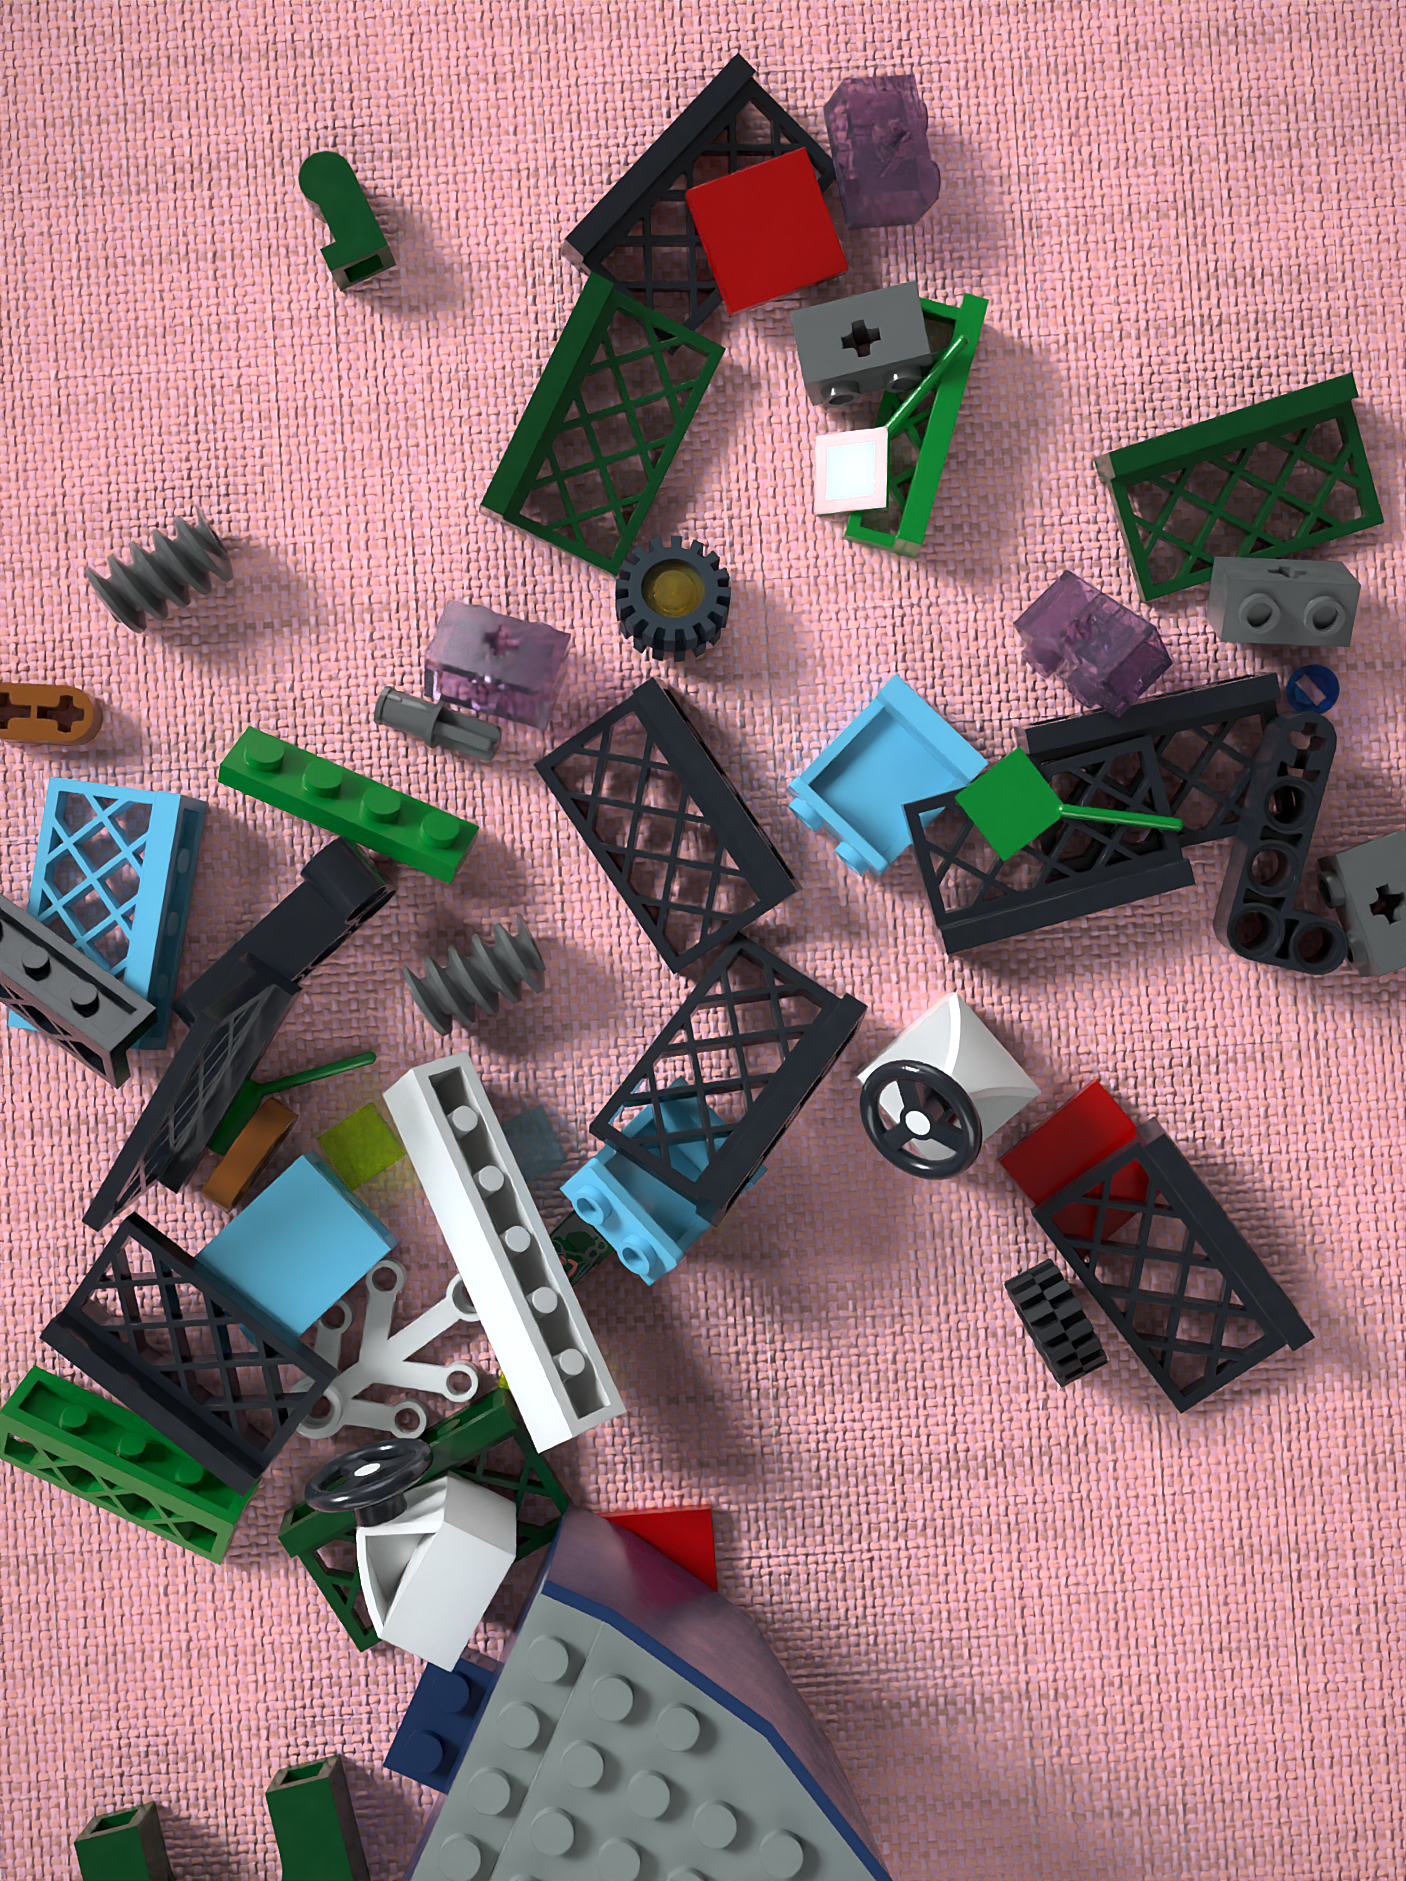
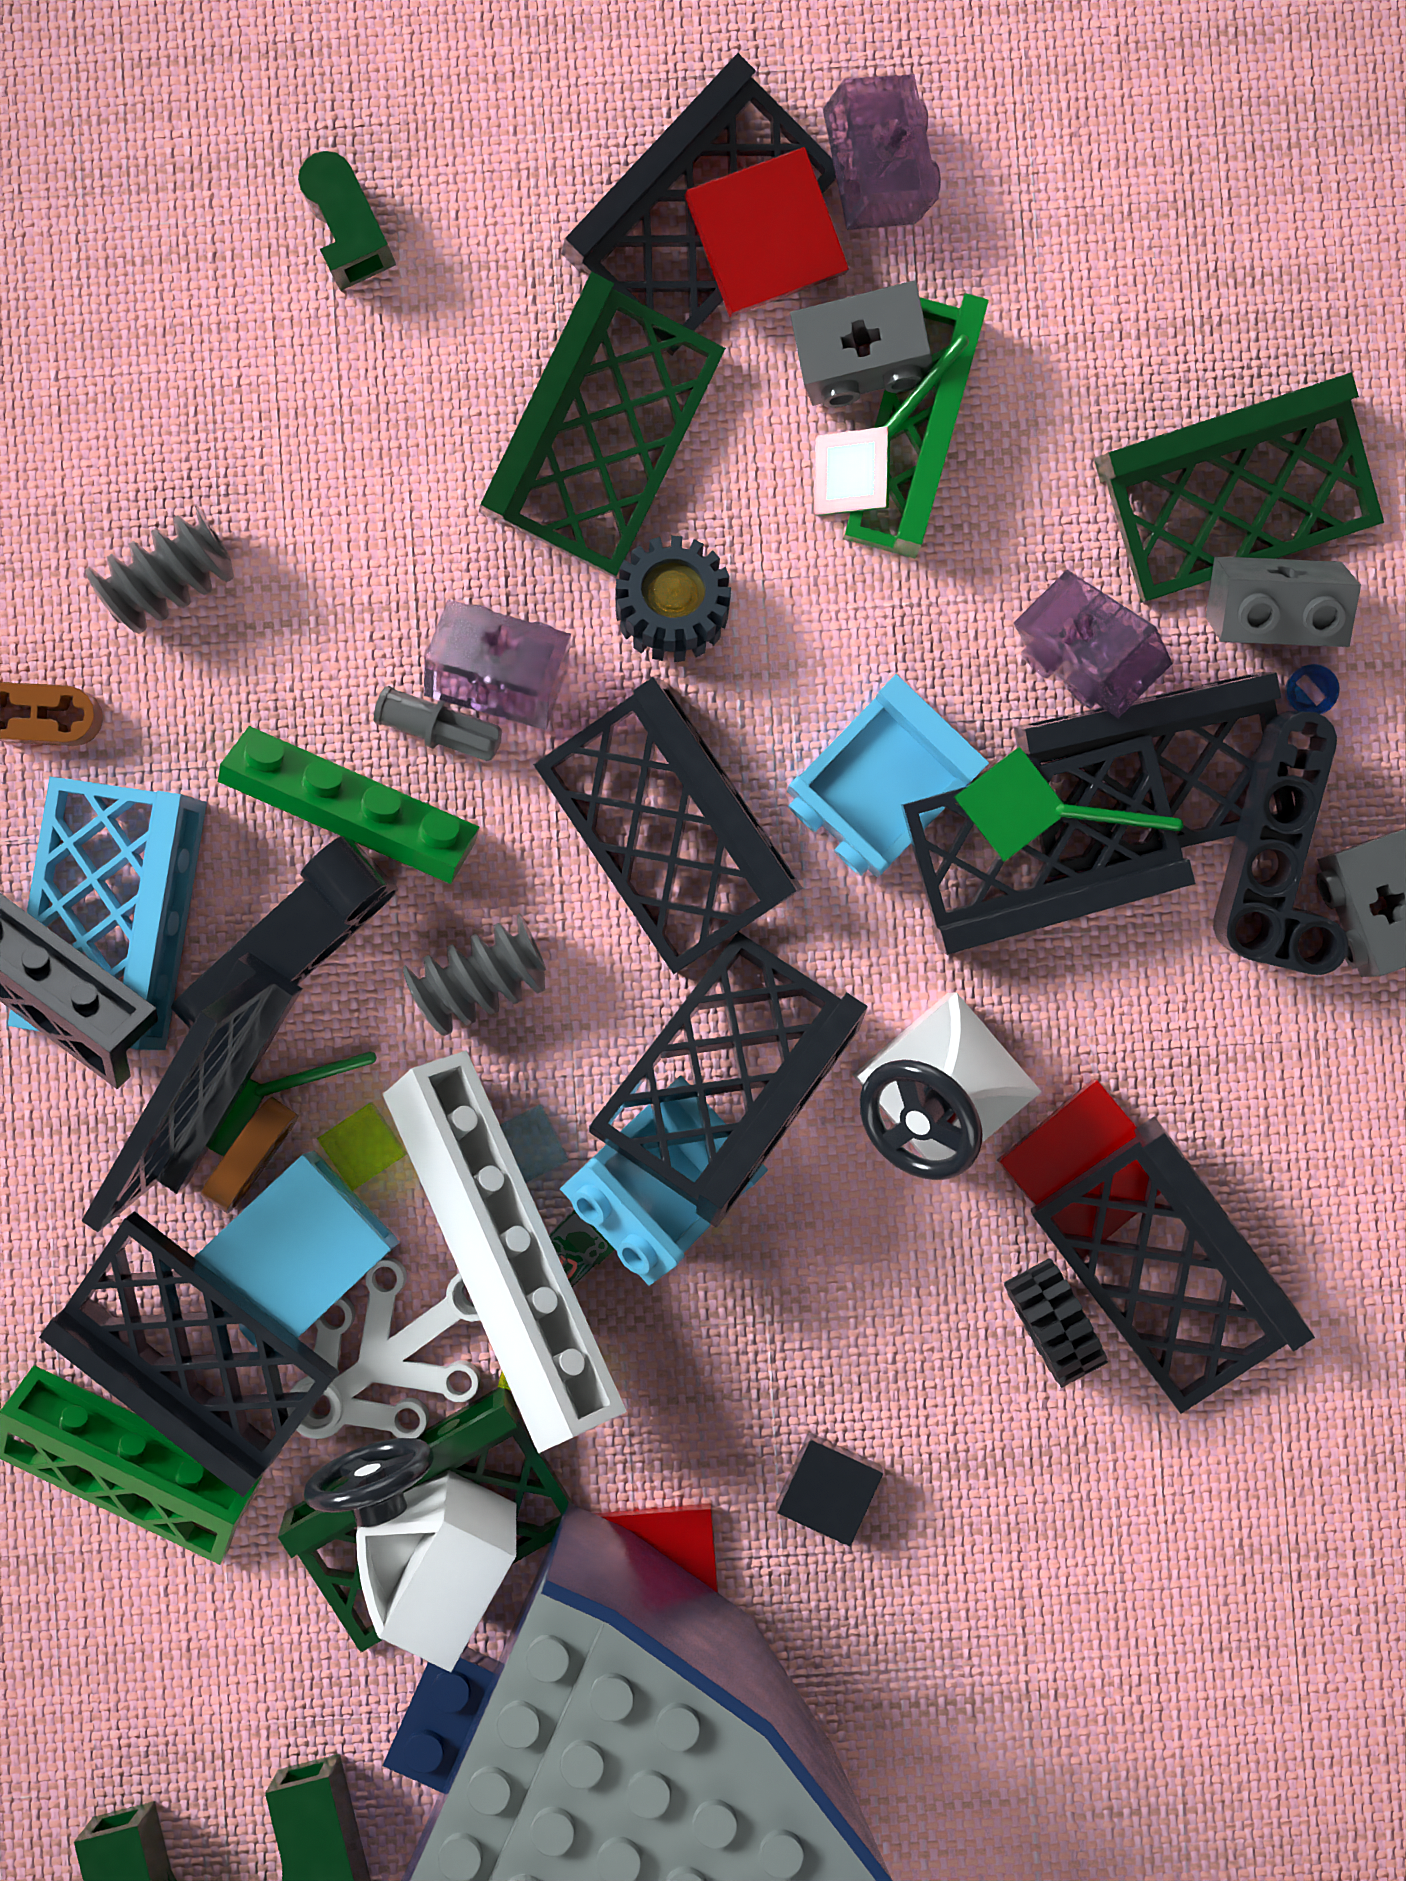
none -> black piece [776,1431,884,1547]

